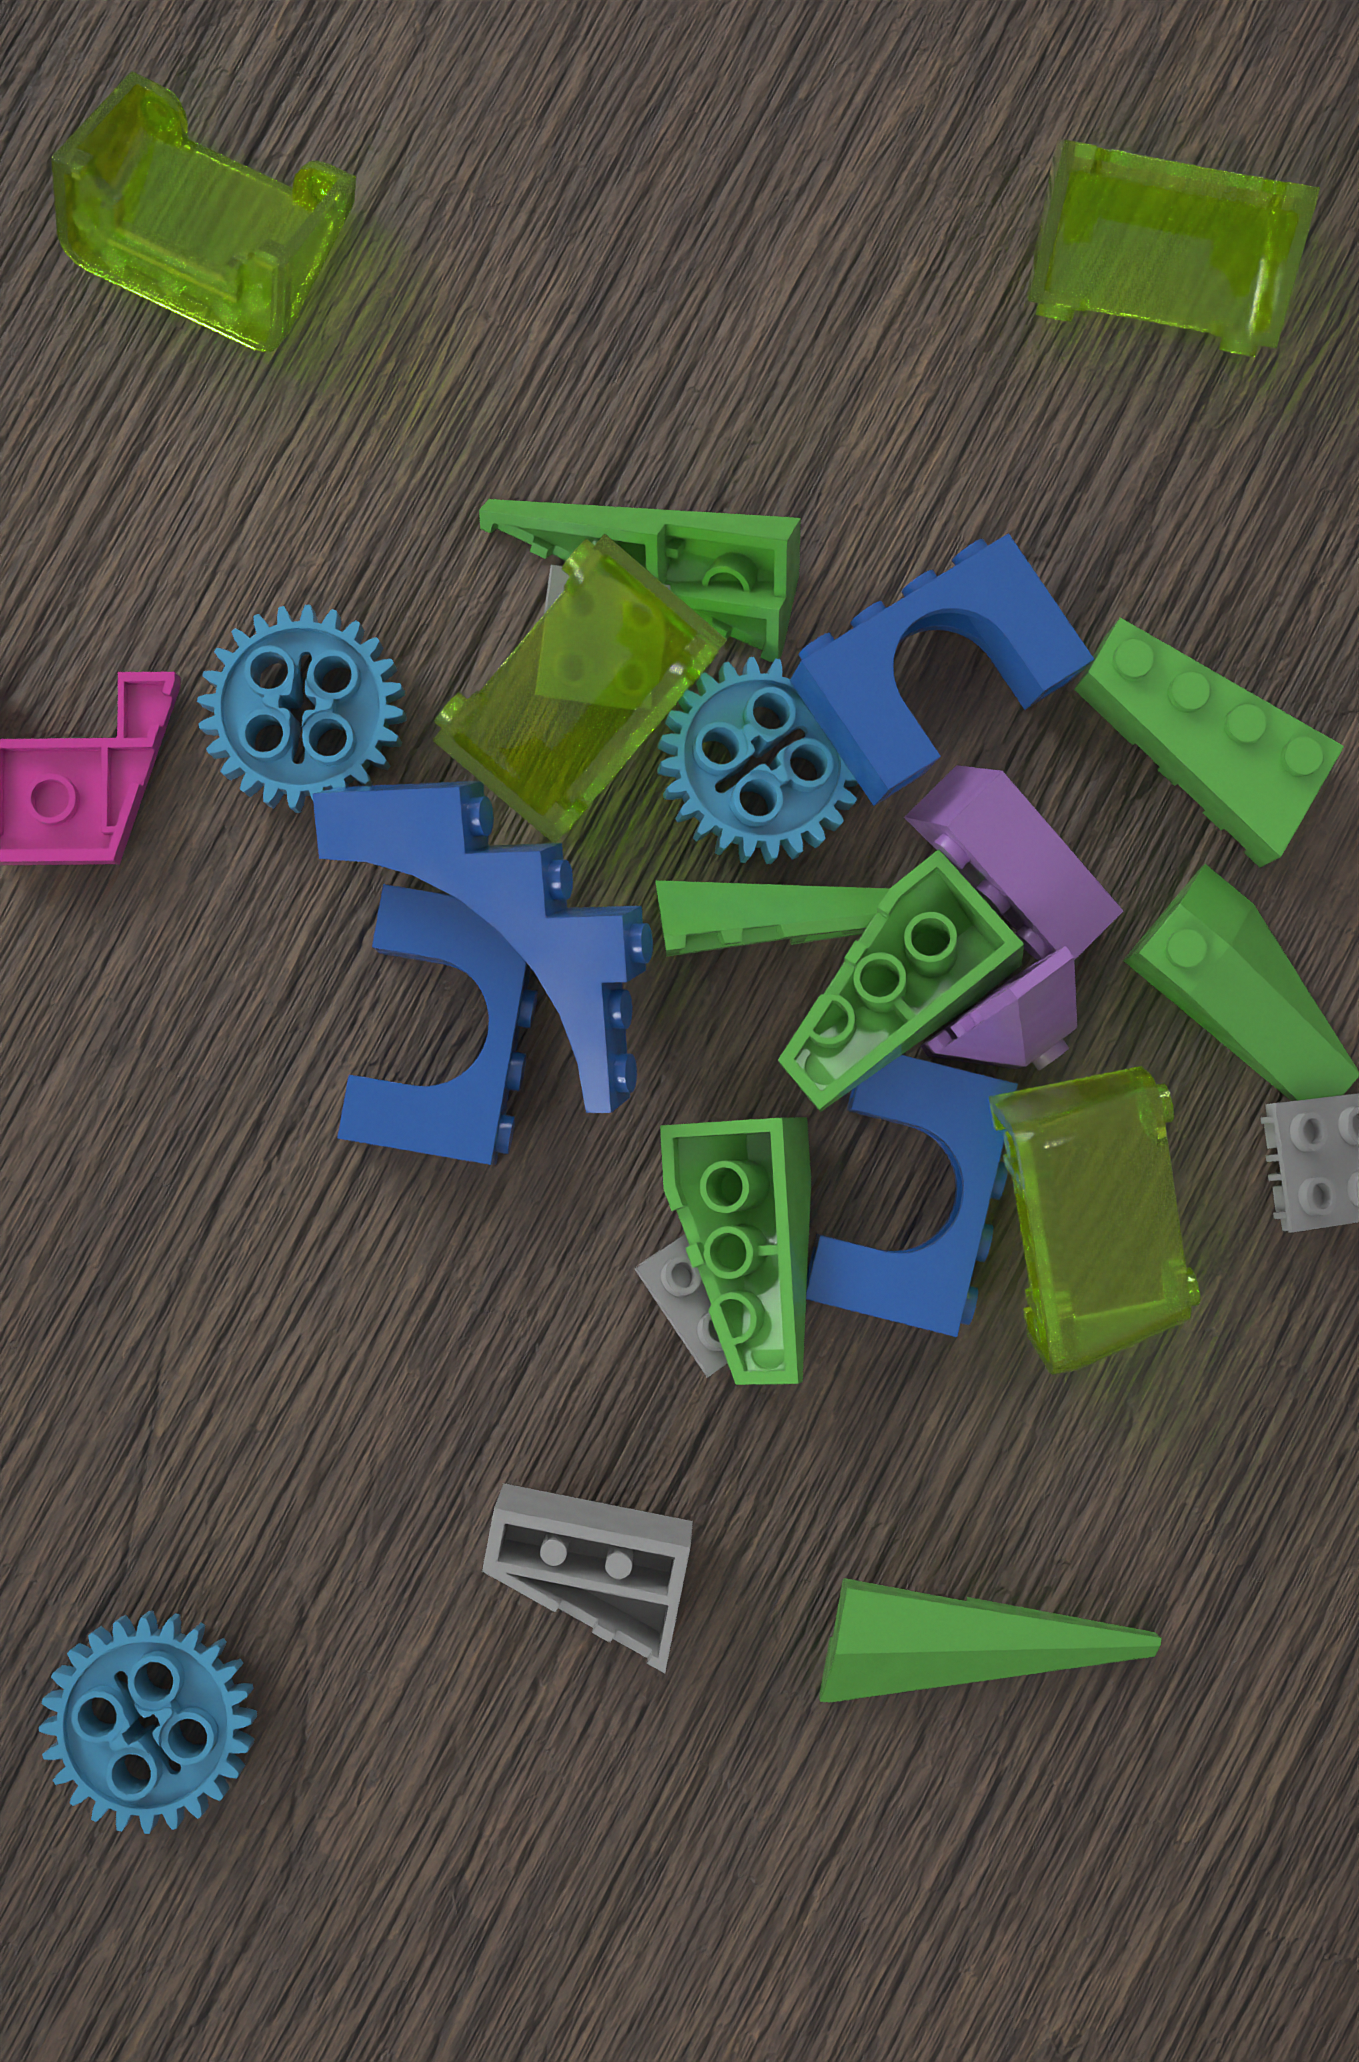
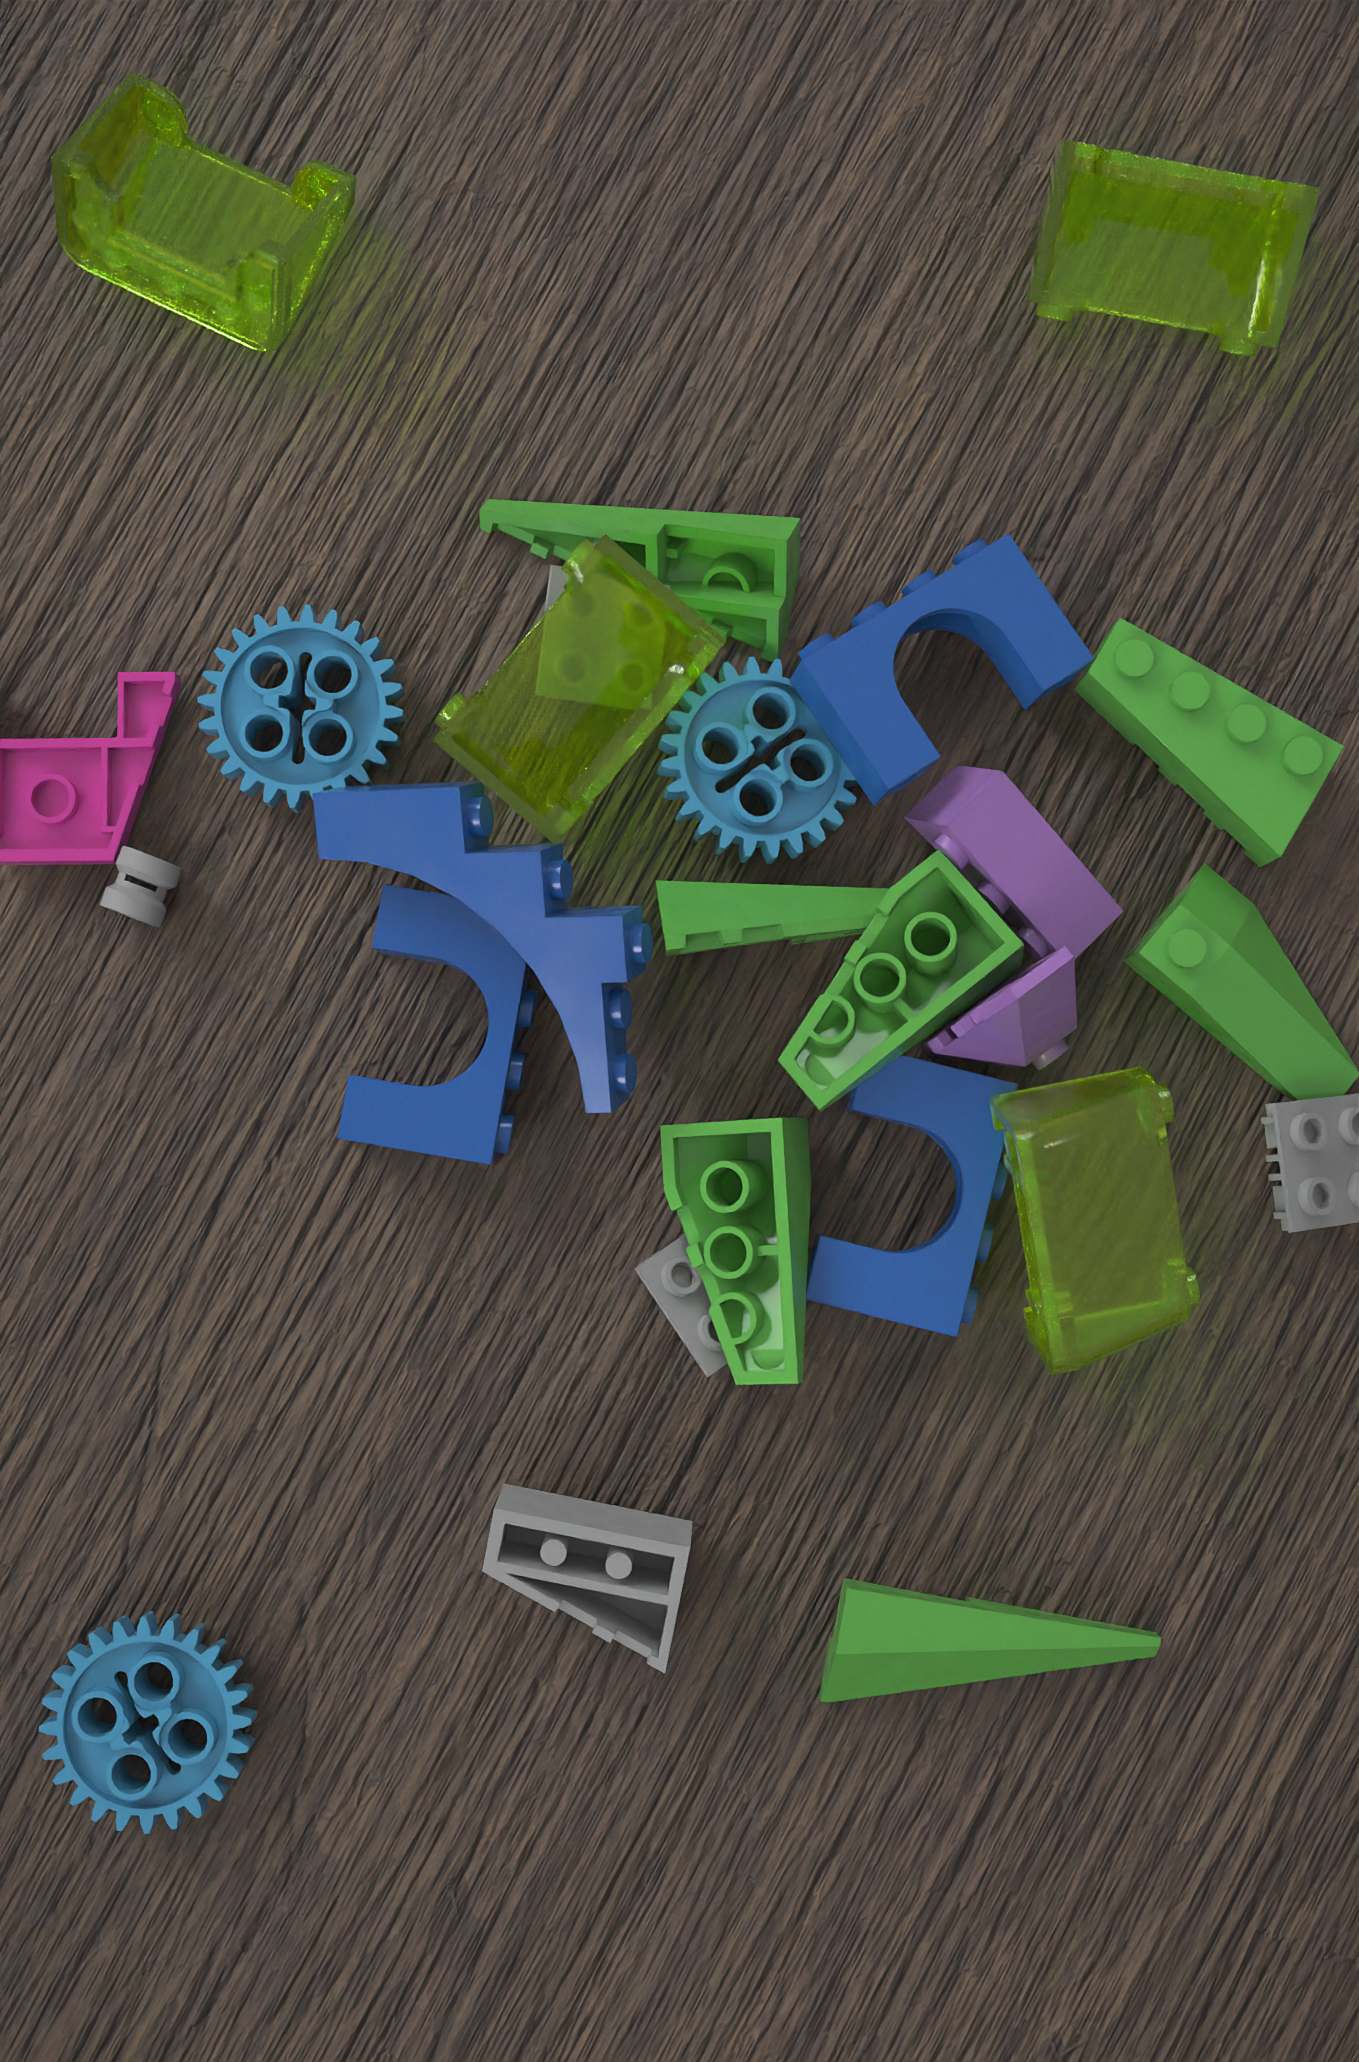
none -> light grey wheel [99,846,183,928]

